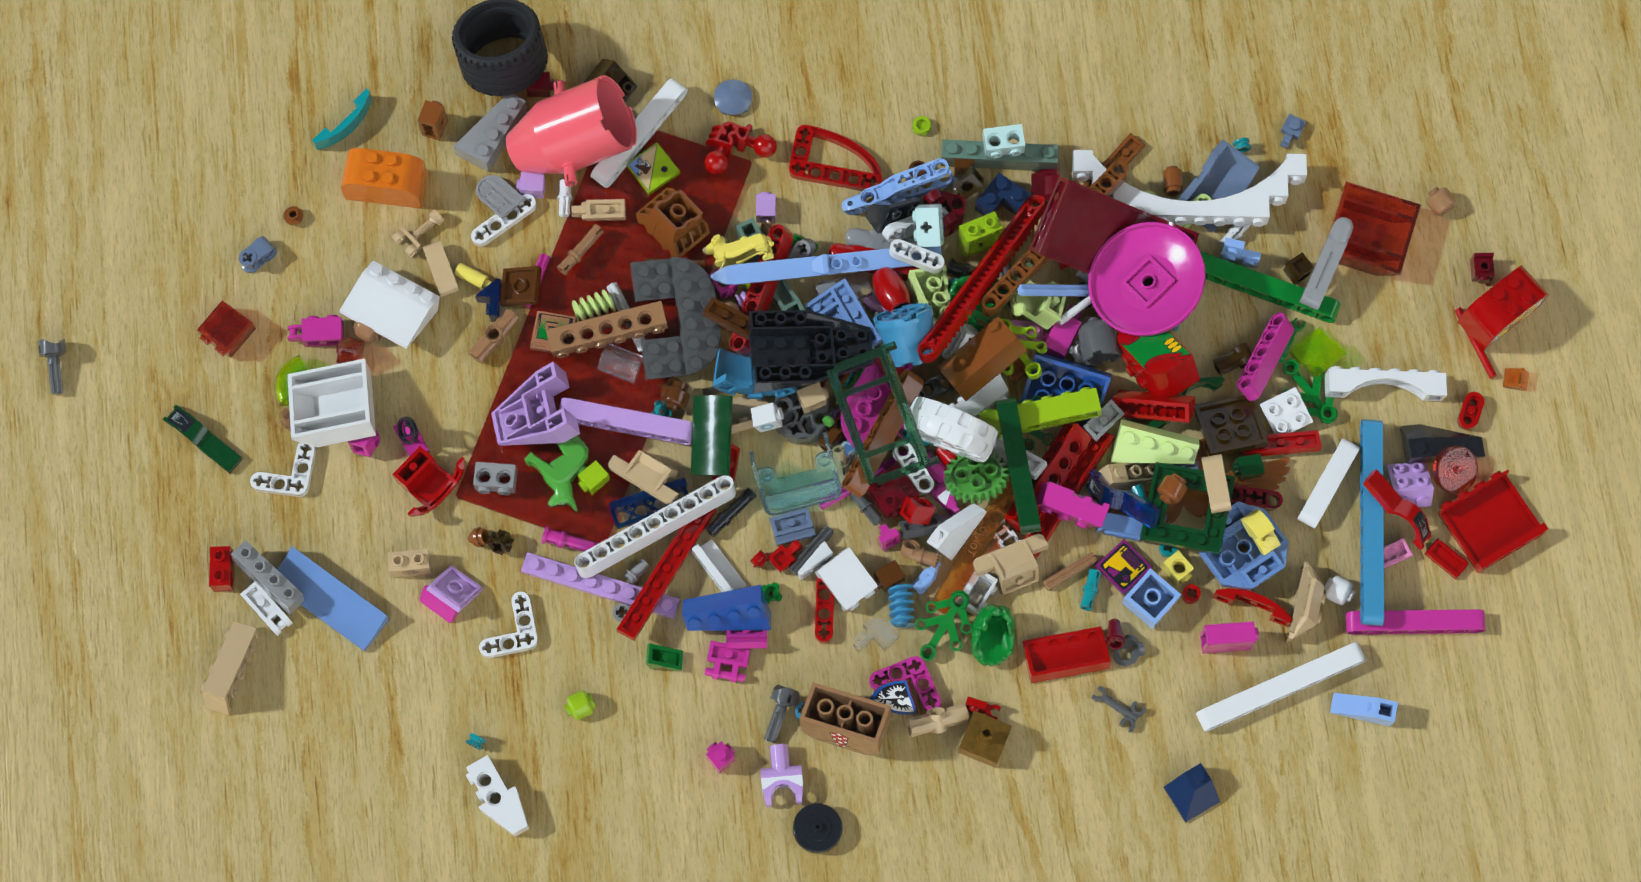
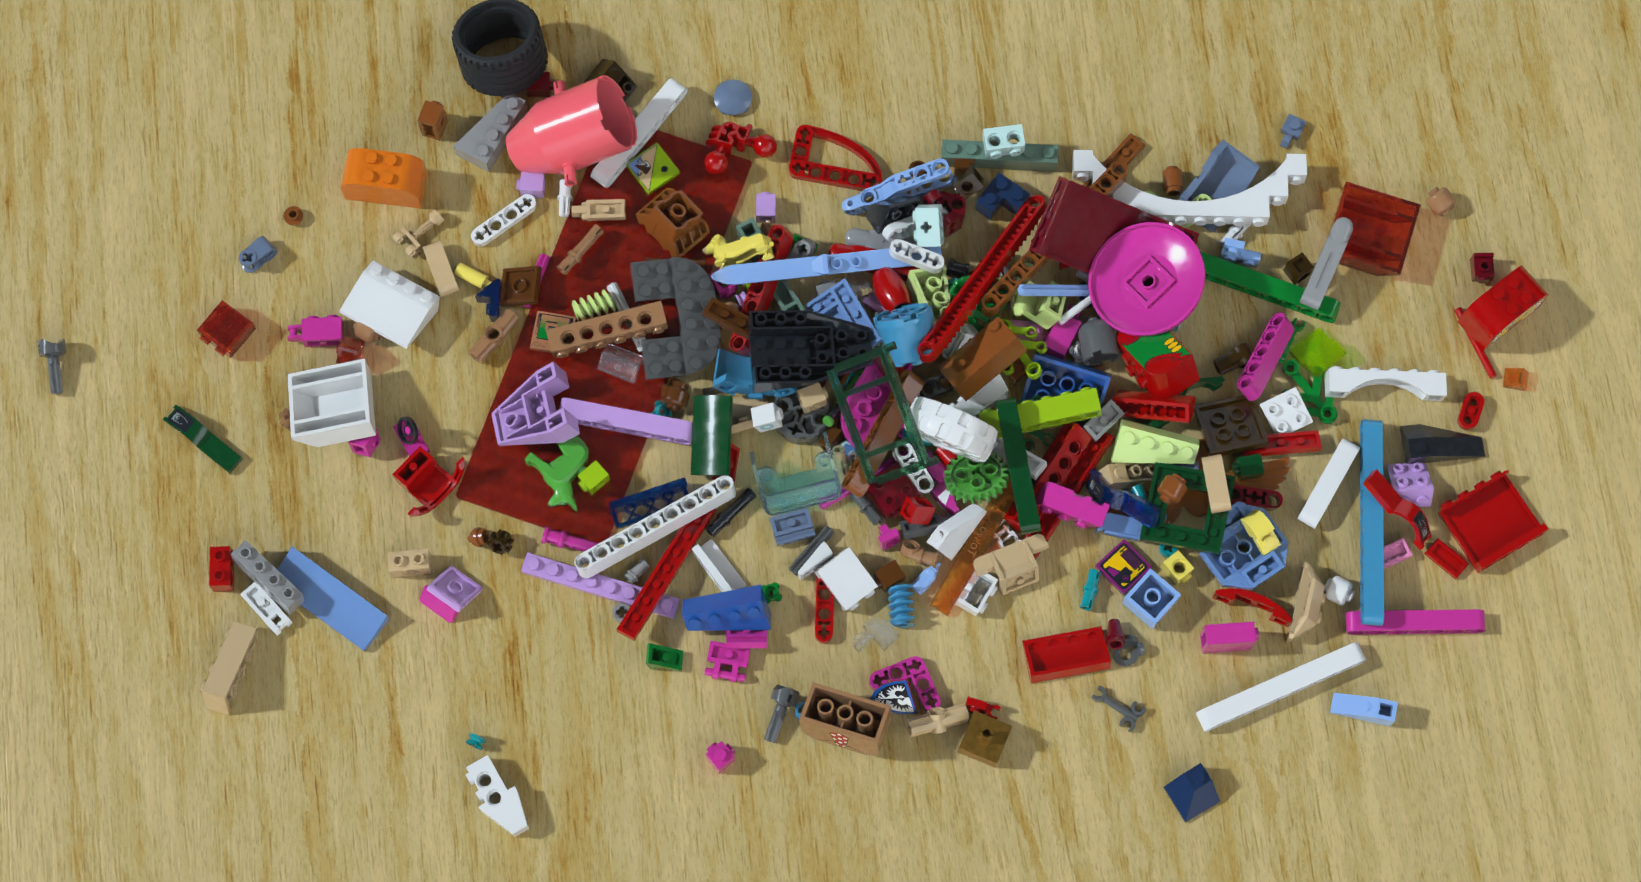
white beam [250,442,316,497] -> none
clear neon green cylinder [274,355,307,406] -> none
teal slope [312,88,372,150] -> none
light grey brick [473,462,518,495] -> none
light grey window [476,175,525,219] -> none
white beam [479,592,538,658] -> none
lime head [564,690,596,720] -> none
tan plate [608,450,680,504] -> none
red plate [750,550,768,568] -> none
lavender connector [760,744,803,807] -> none
red plate [767,539,802,573] -> none
black wheel [793,803,842,854] -> none
lime tile [912,116,931,136] -> none
green plant [915,590,973,661] -> none
lime window [957,211,1003,259] -> none
green hair [971,605,1015,667] -> none
dark red slope [1031,169,1060,206] -> none
medium nougat axle [1043,553,1097,591] -> none
red bush [1182,584,1201,604] -> none
teal bush [1232,138,1252,153] -> none
clear red wheel [1432,446,1478,494] -> none

